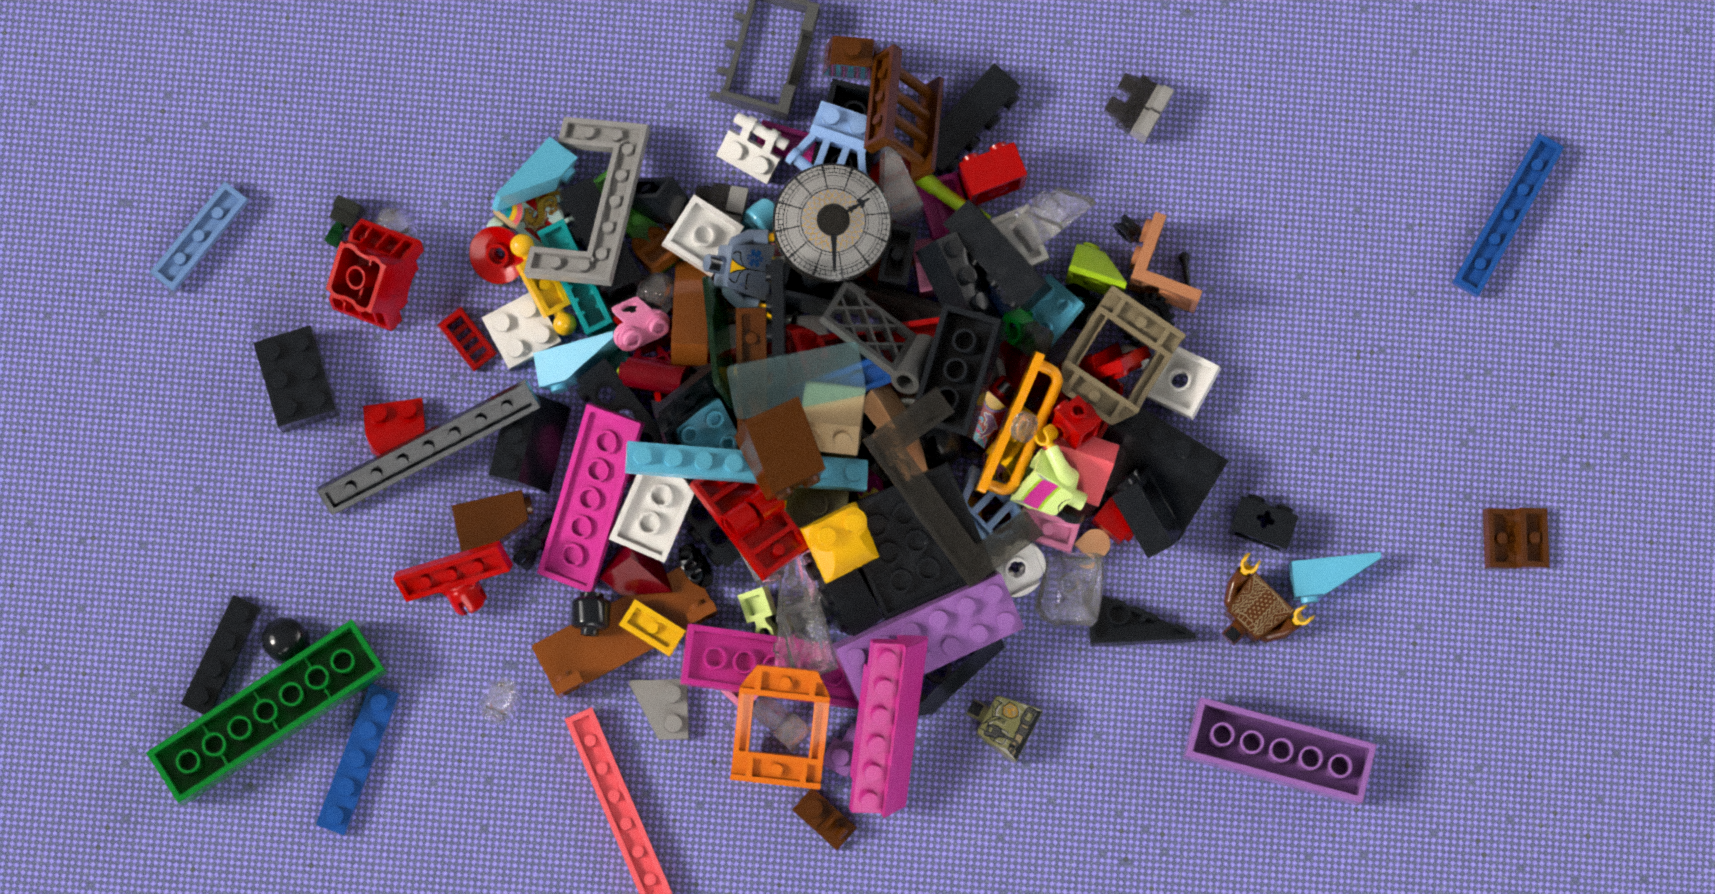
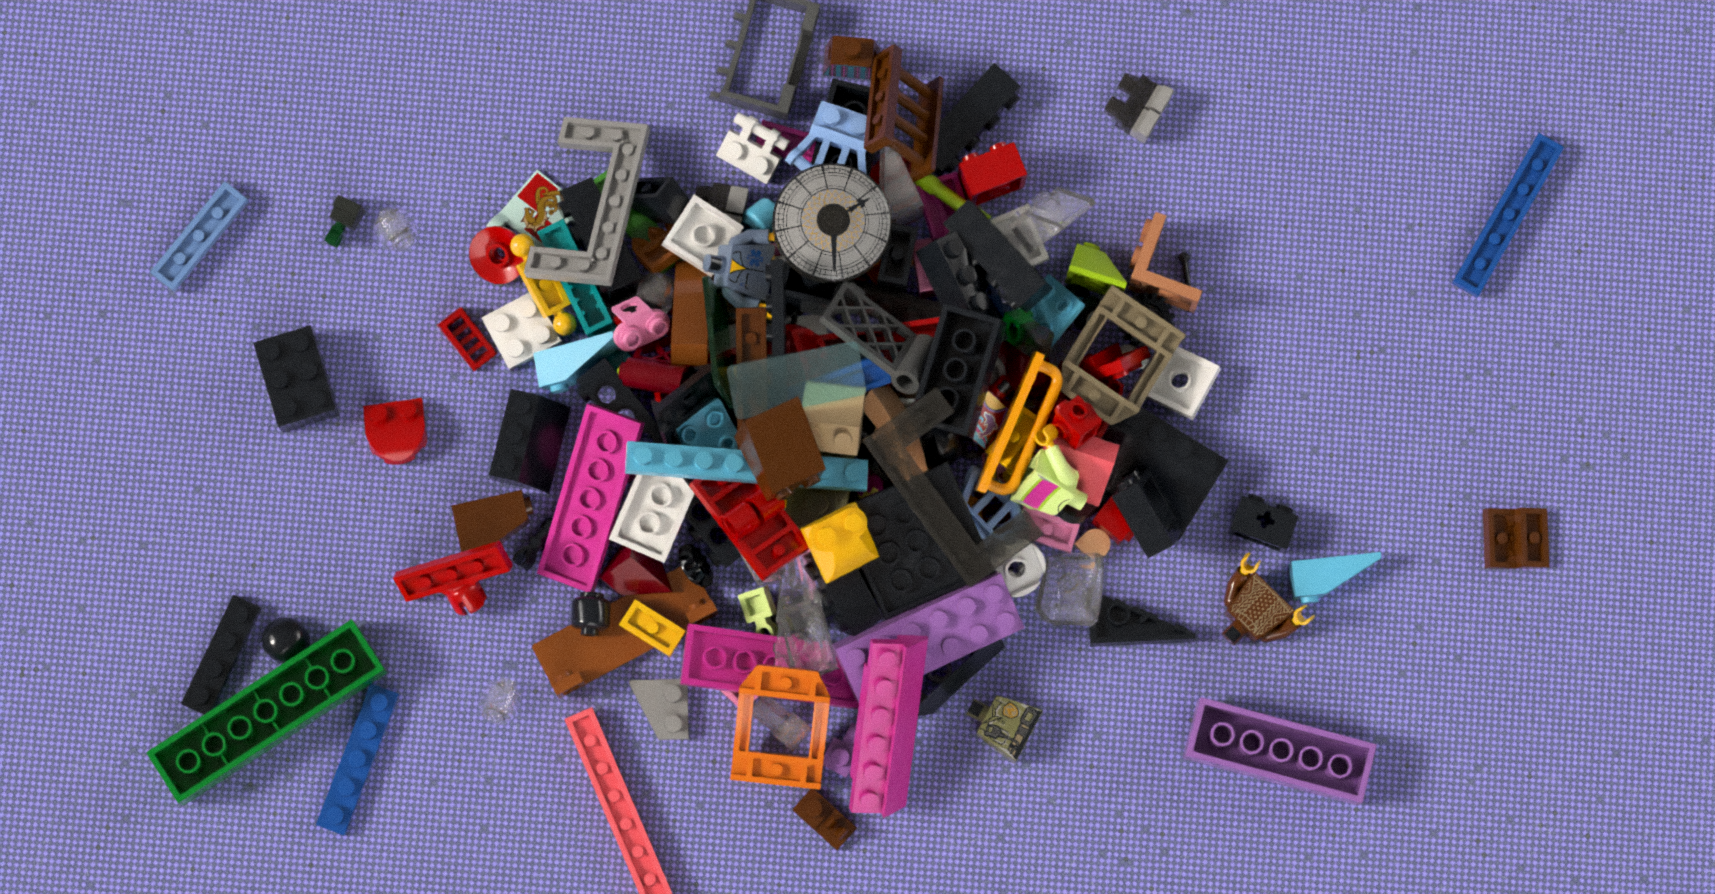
plate [317,379,541,515] -> none
red slope [326,218,424,332] -> none
medium azure slope [492,136,578,212] -> none
tile [493,203,523,231] -> none
clear tile [1011,411,1038,443] -> none
black bush [1113,214,1142,244] -> none

